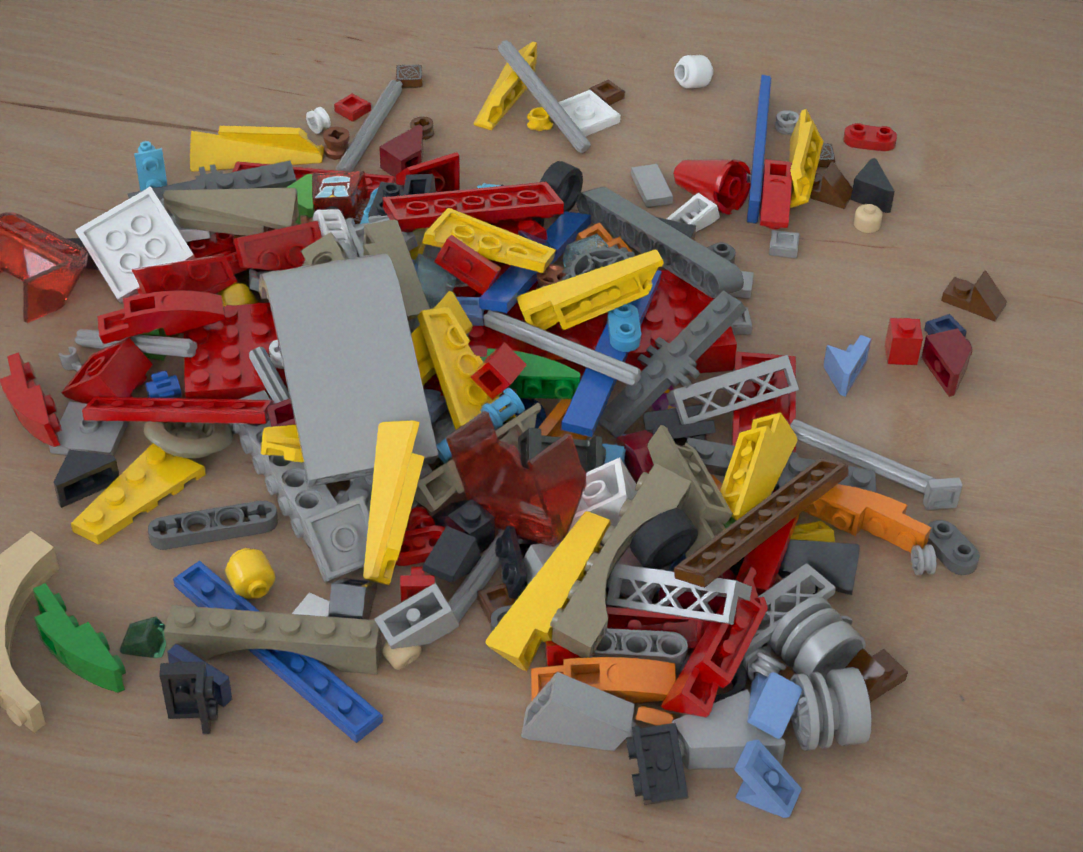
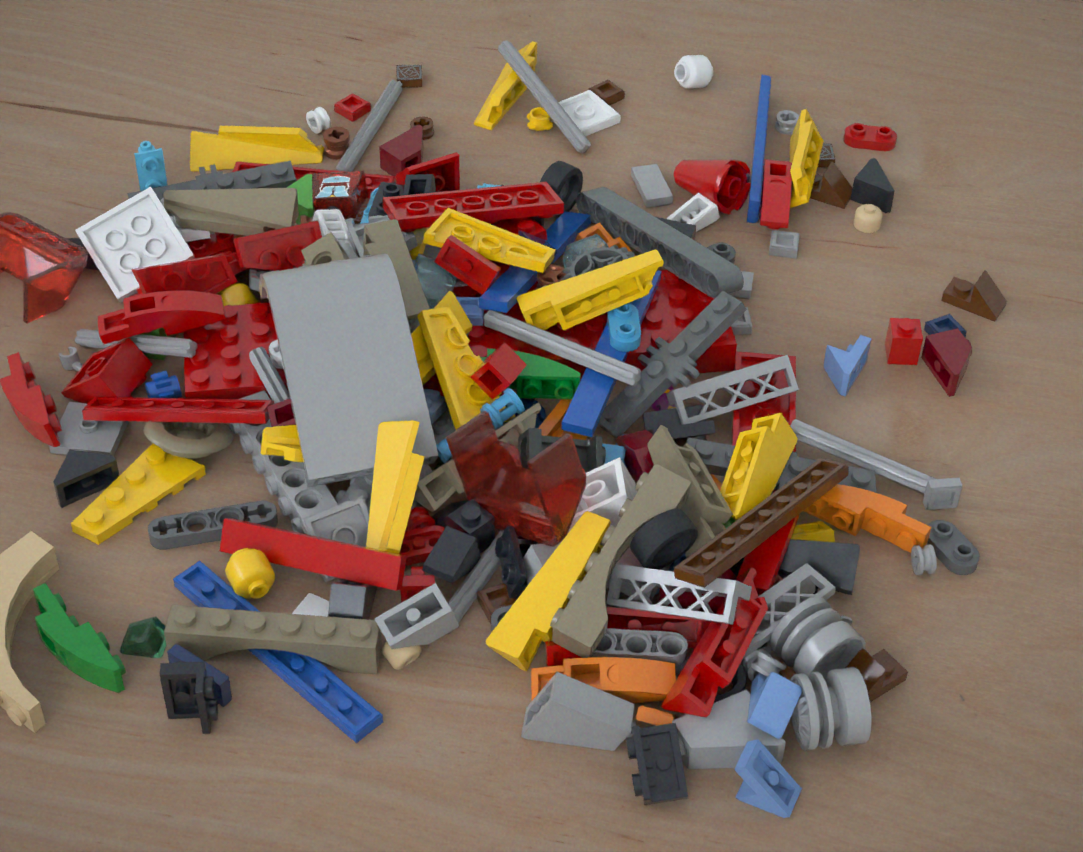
none -> red tile [219,518,407,591]

